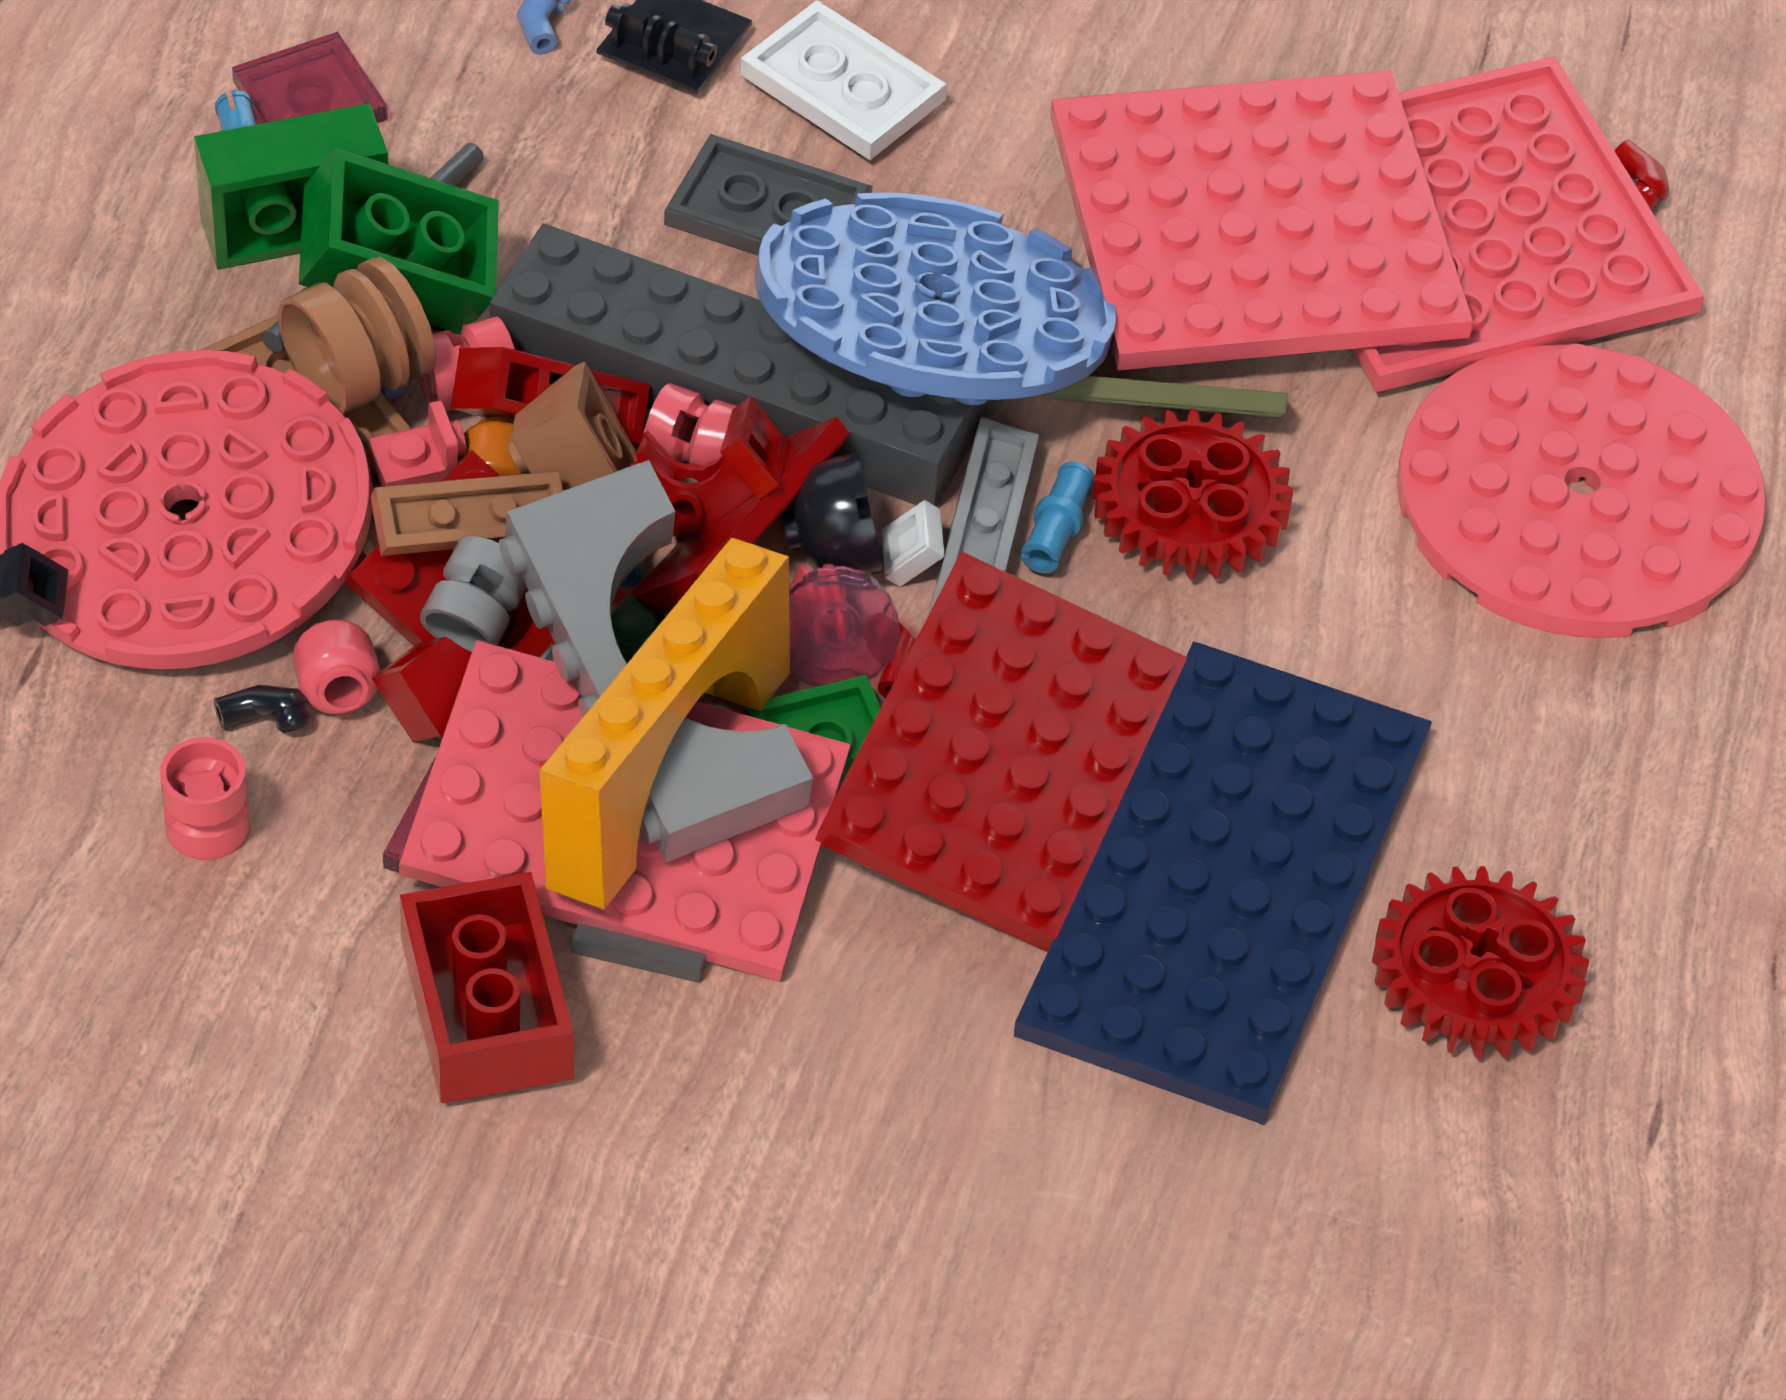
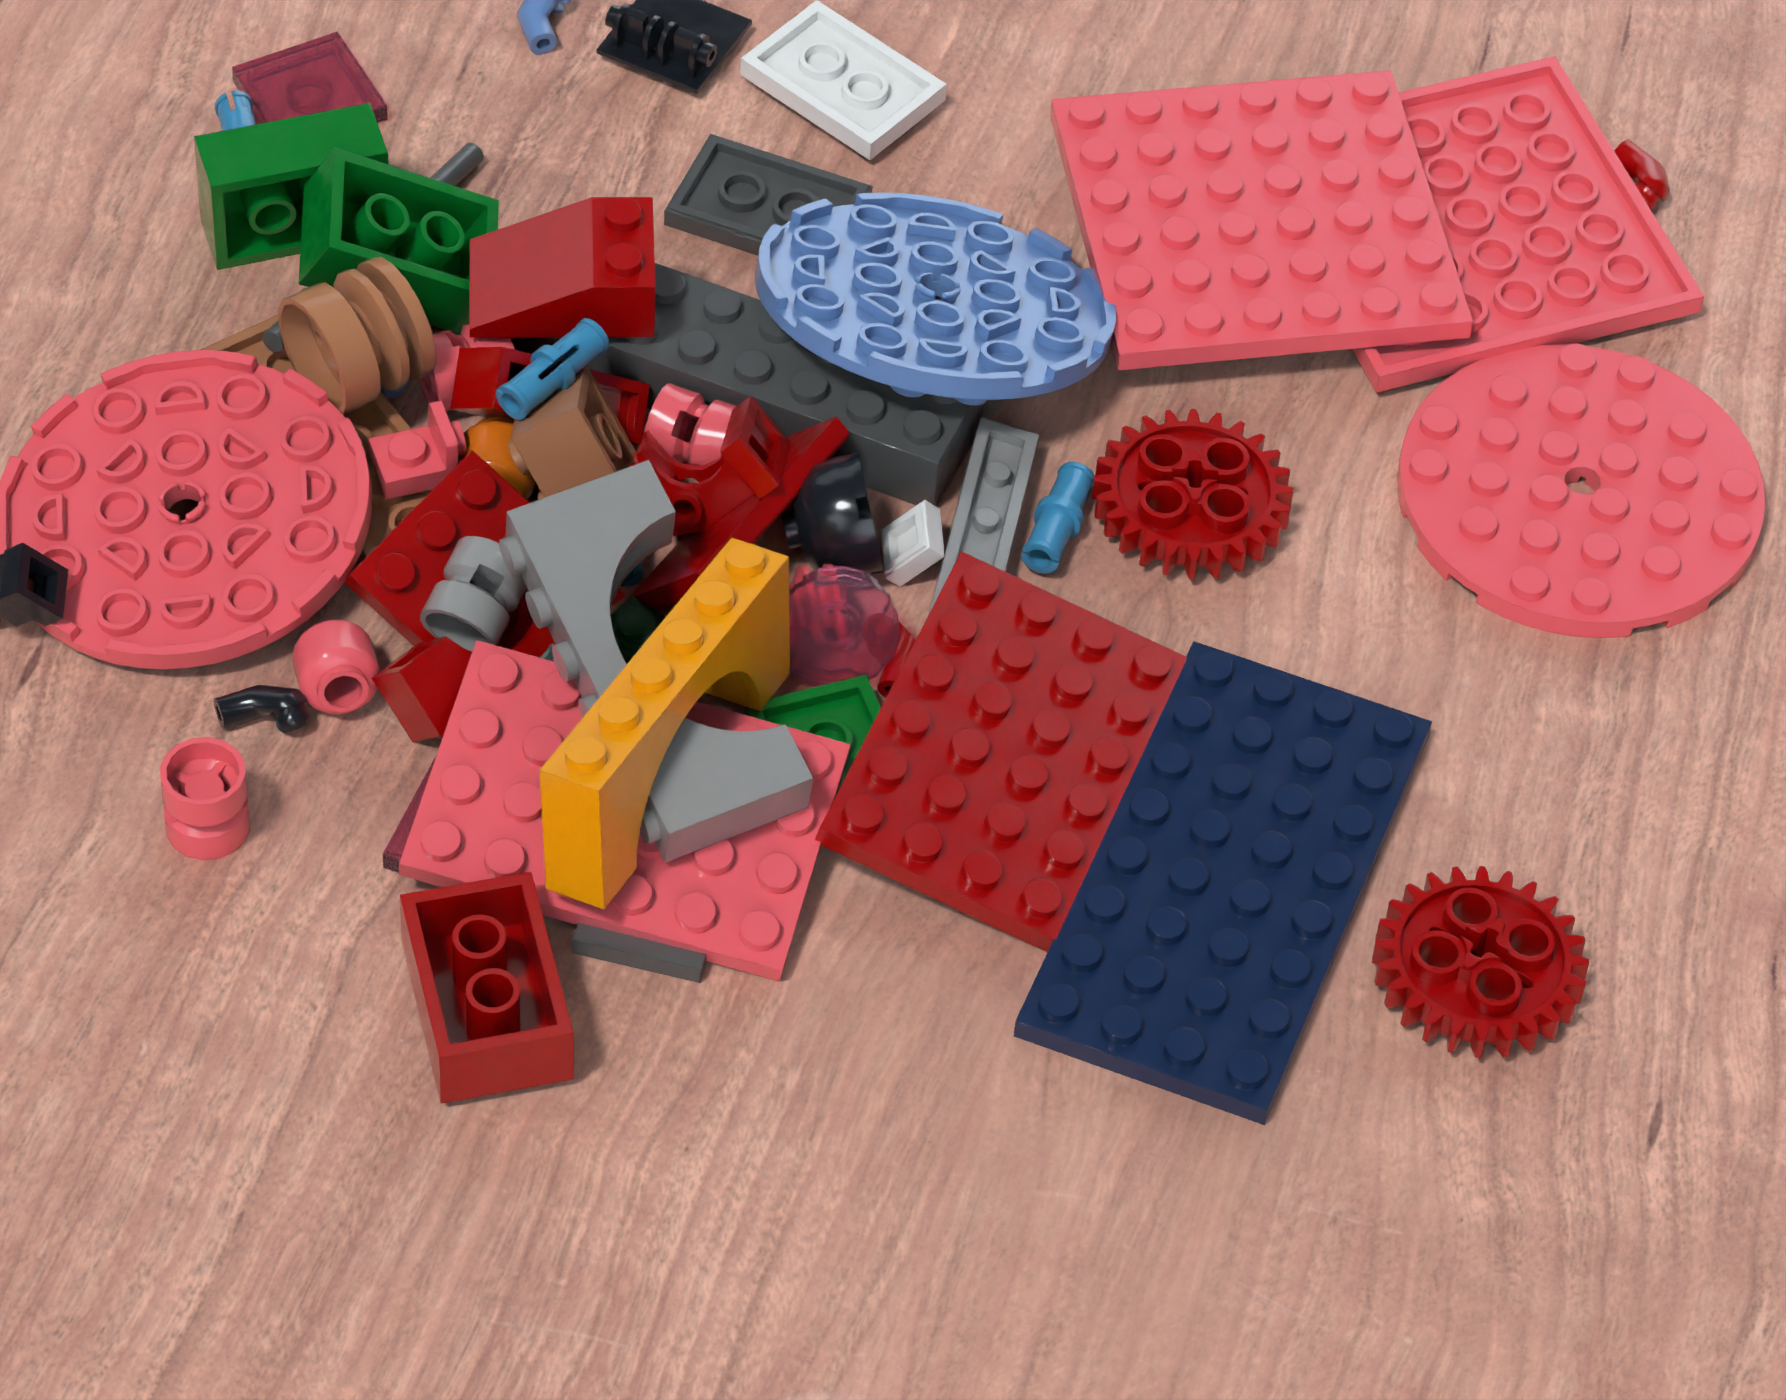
nougat plate [370,471,563,556] -> none
olive tile [1042,376,1288,419] -> none
none -> red slope [469,197,655,338]
none -> dark azure pin [496,318,610,421]

